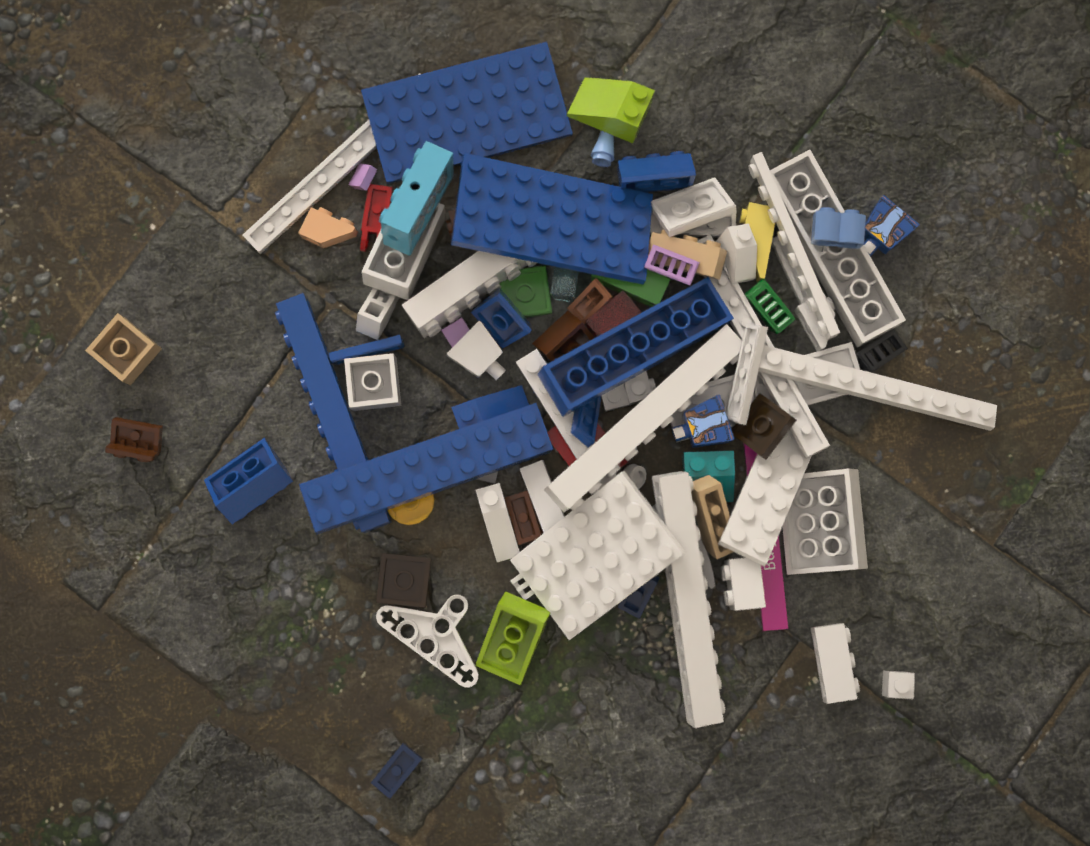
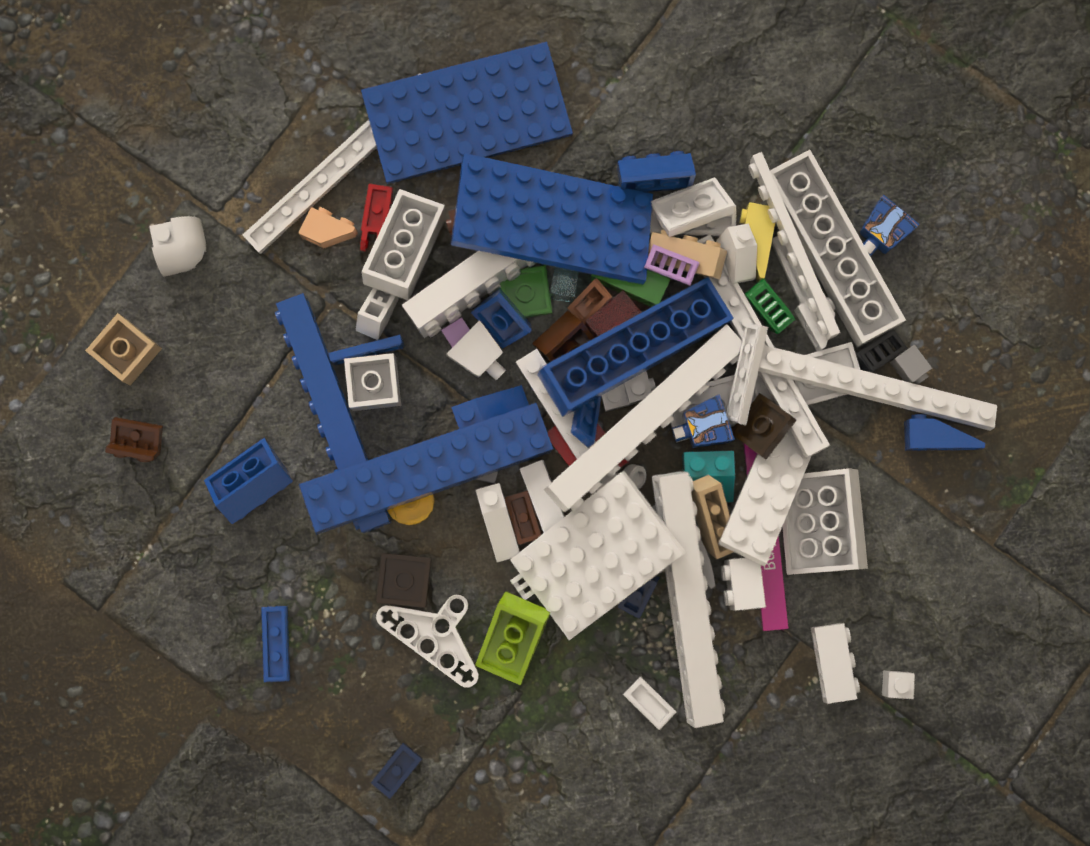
lavender tile [349,164,377,191] -> none
medium azure brick [379,141,454,256] -> none
lime slope [567,77,655,143] -> none
light blue cone [591,131,614,167] -> none
medium blue brick [811,207,866,249] -> none
none -> white brick [149,216,206,277]
none -> blue tile [261,606,290,682]
none -> white tile [623,677,676,730]
none -> light grey brick [890,344,932,385]
none -> blue slope [904,414,985,451]

